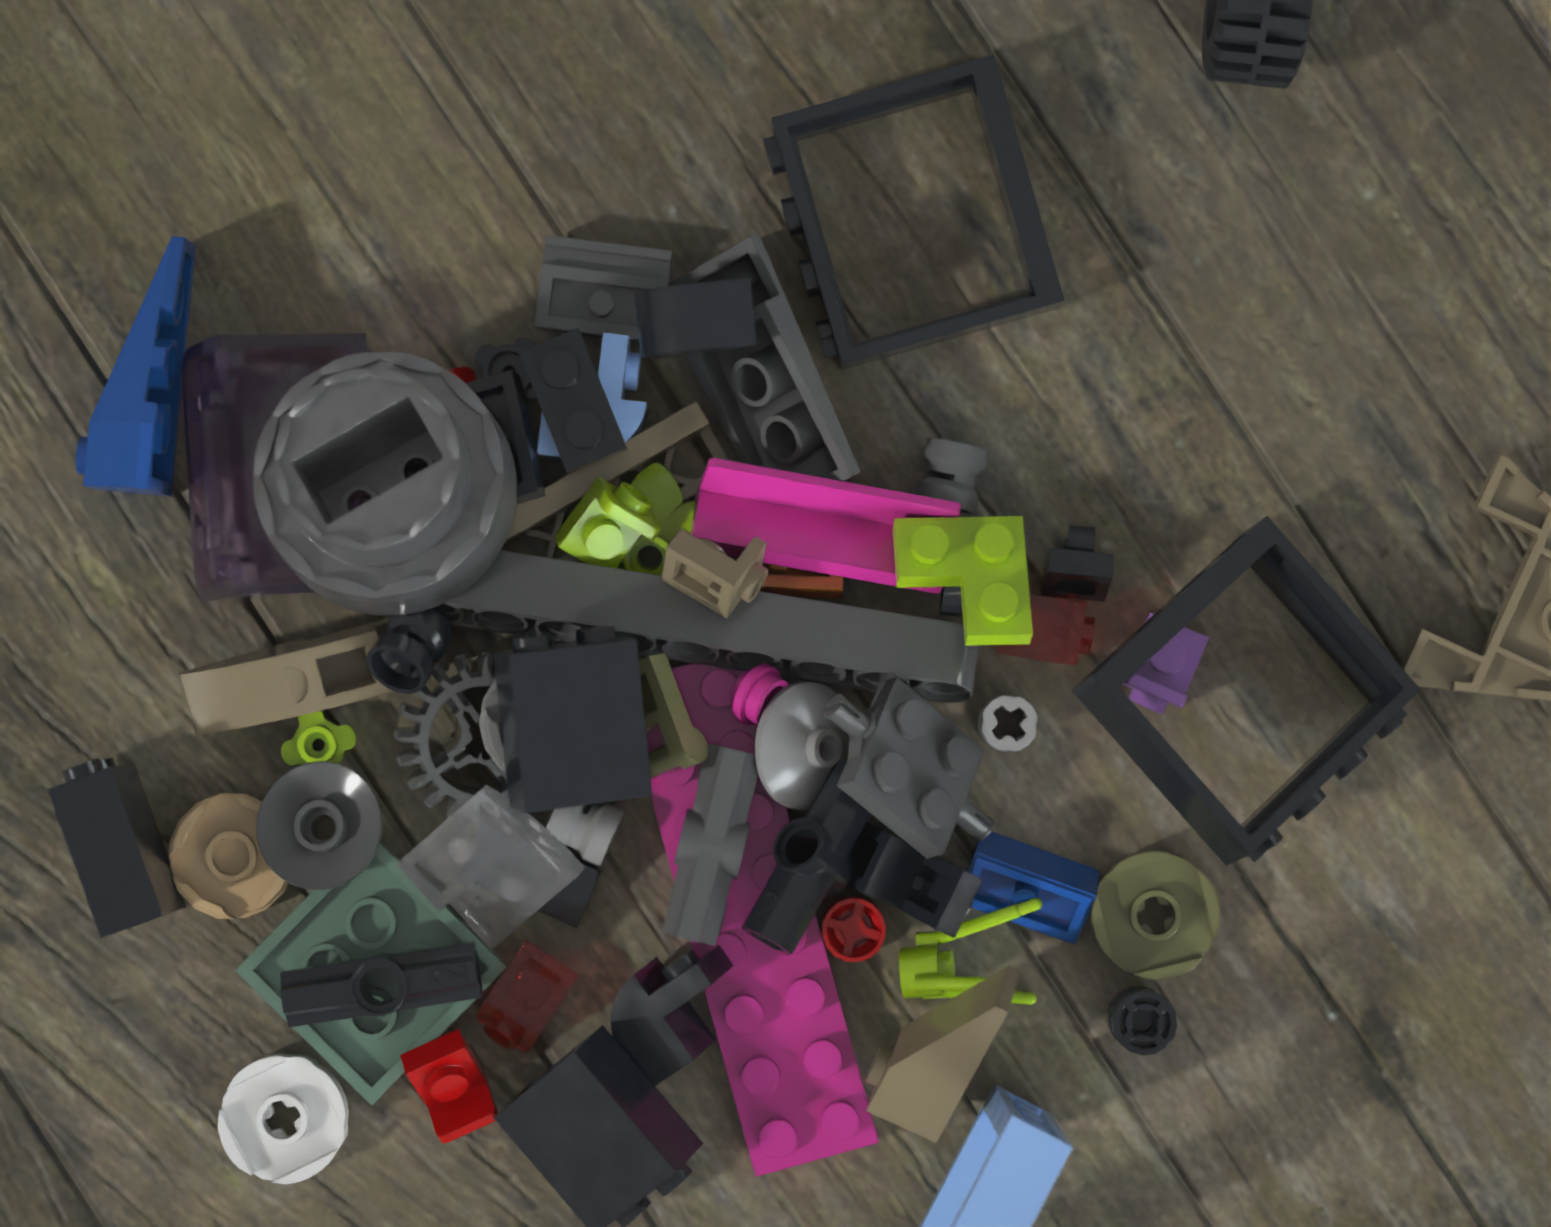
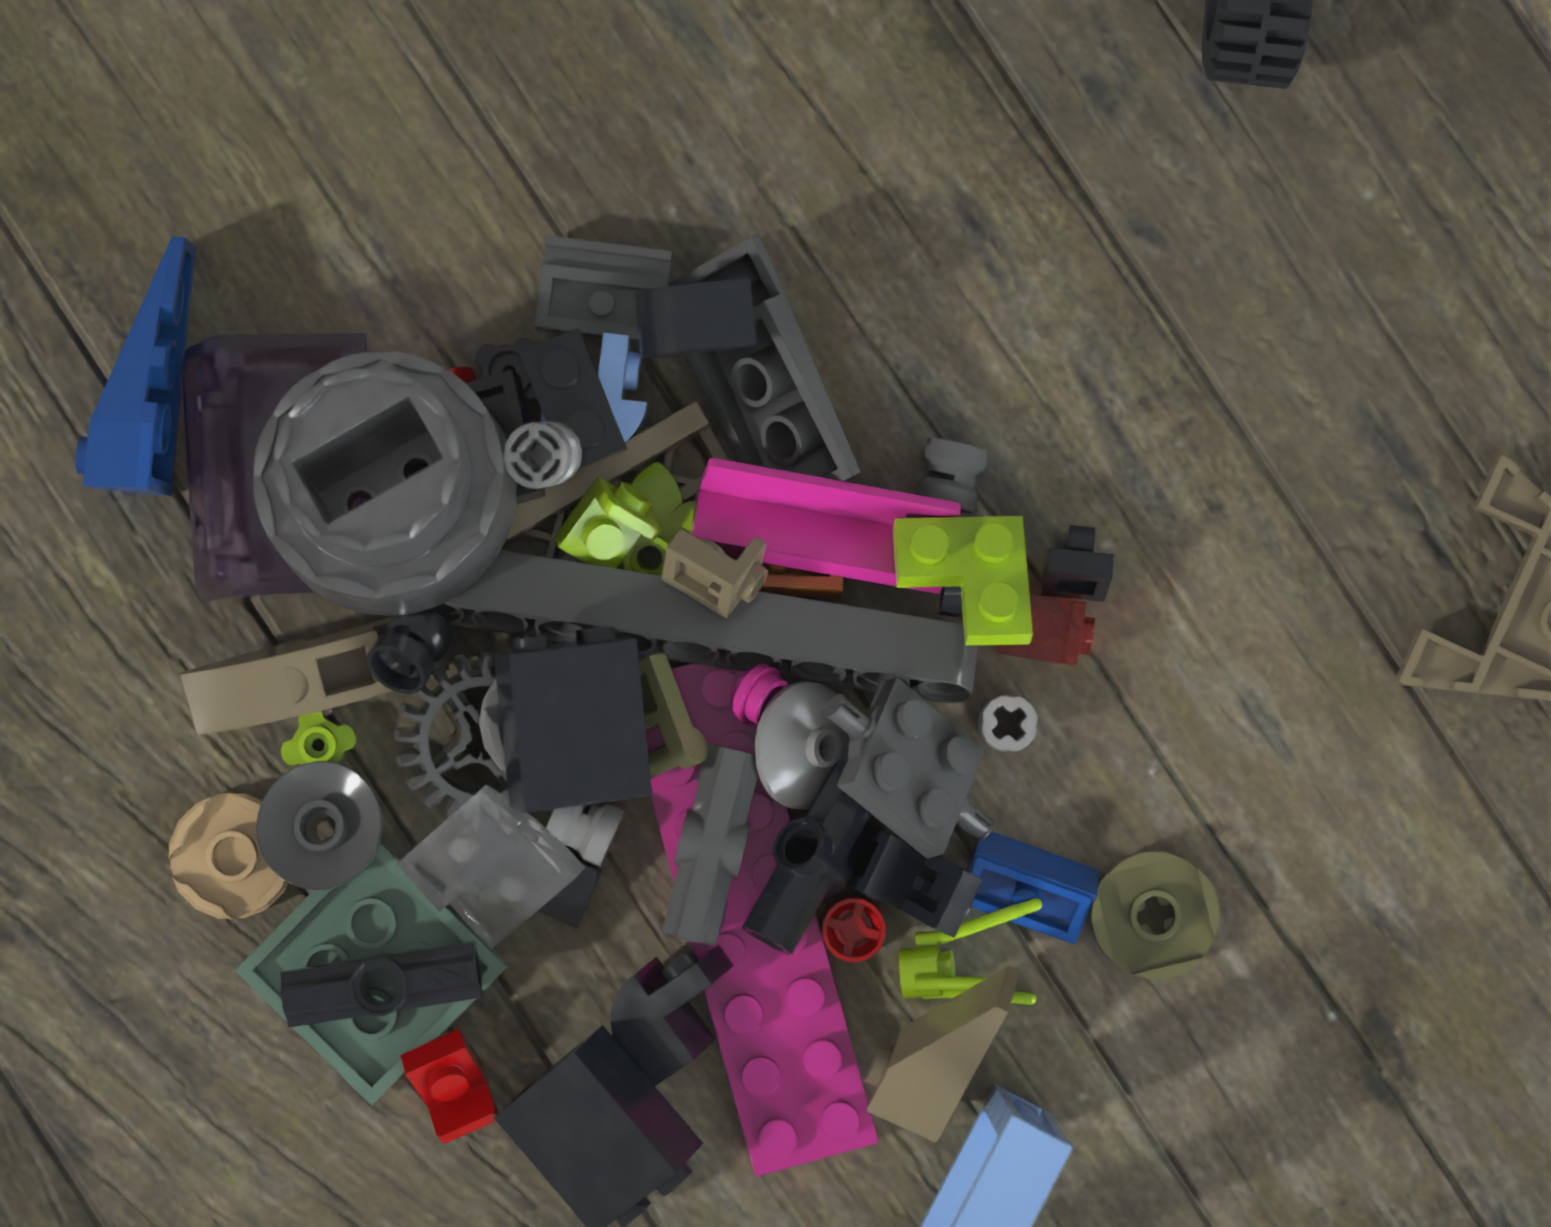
black brick [47,757,186,938] -> none
white plate [218,1053,349,1184] -> none
clear red bracket [476,940,579,1053] -> none
black window [763,54,1065,370] -> none
black window [1071,516,1421,866] -> none
black wheel [1106,985,1177,1055] -> none
medium lavender bracket [1122,612,1209,714] -> none
none -> light grey wheel [503,421,582,489]

